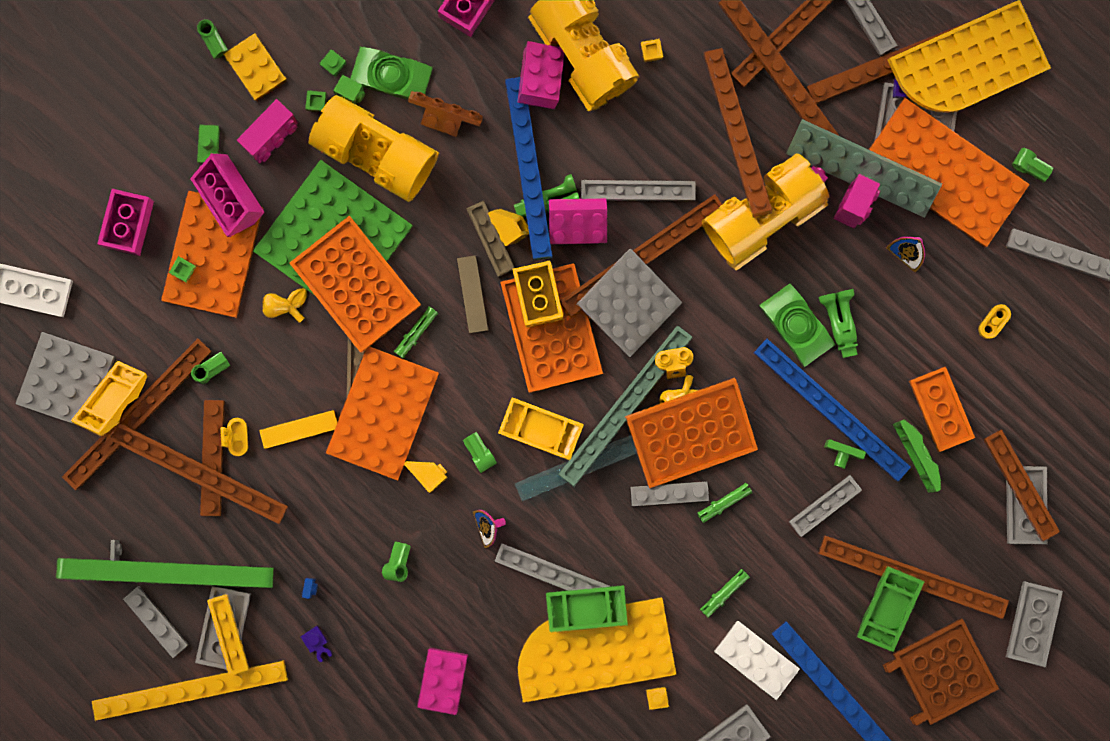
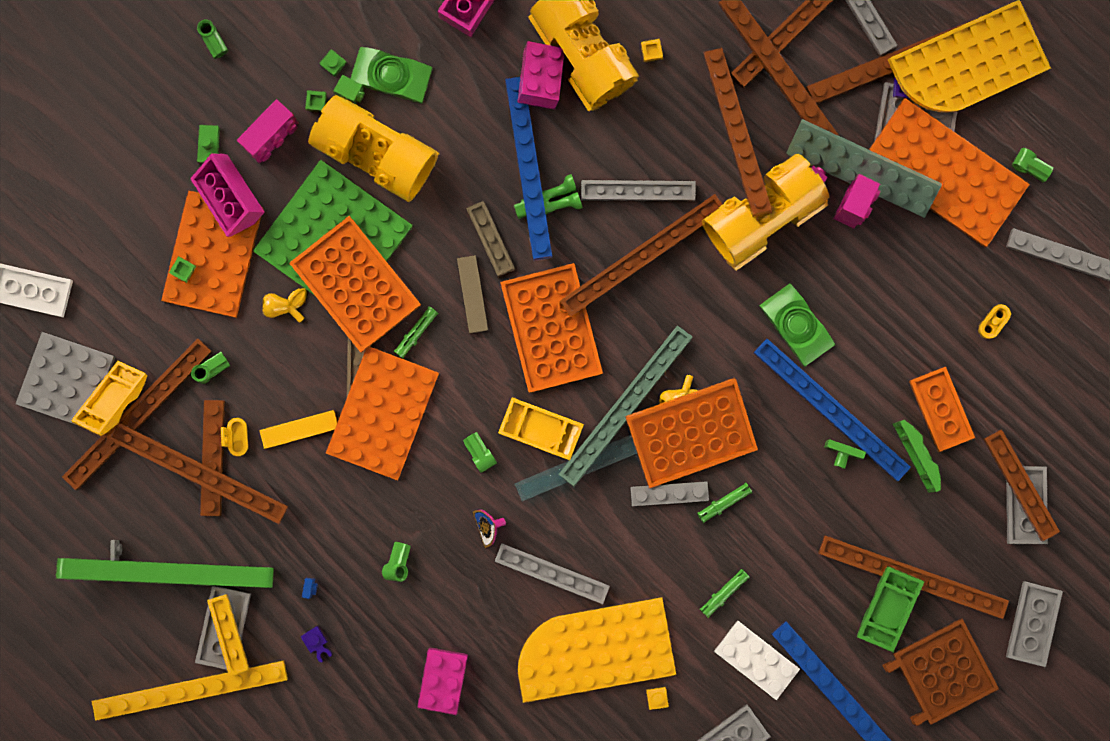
dark pink brick [97,189,154,256] -> none
light grey plate [123,586,189,658] -> none
yellow plate [224,33,287,101] -> none
yellow slope [404,461,448,493] -> none
dark orange bracket [408,91,483,137] -> none
yellow slope [488,209,529,246] -> none
yellow brick [513,261,563,328] -> none
bright green slope [546,586,628,632] -> none
dark pink brick [549,198,607,244] -> none
light grey plate [577,249,682,357] -> none
yellow bracket [655,347,693,379] -> none
light grey plate [788,475,862,537] -> none
bright green piece [819,289,858,358] -> none
shield [886,237,925,272] -> none

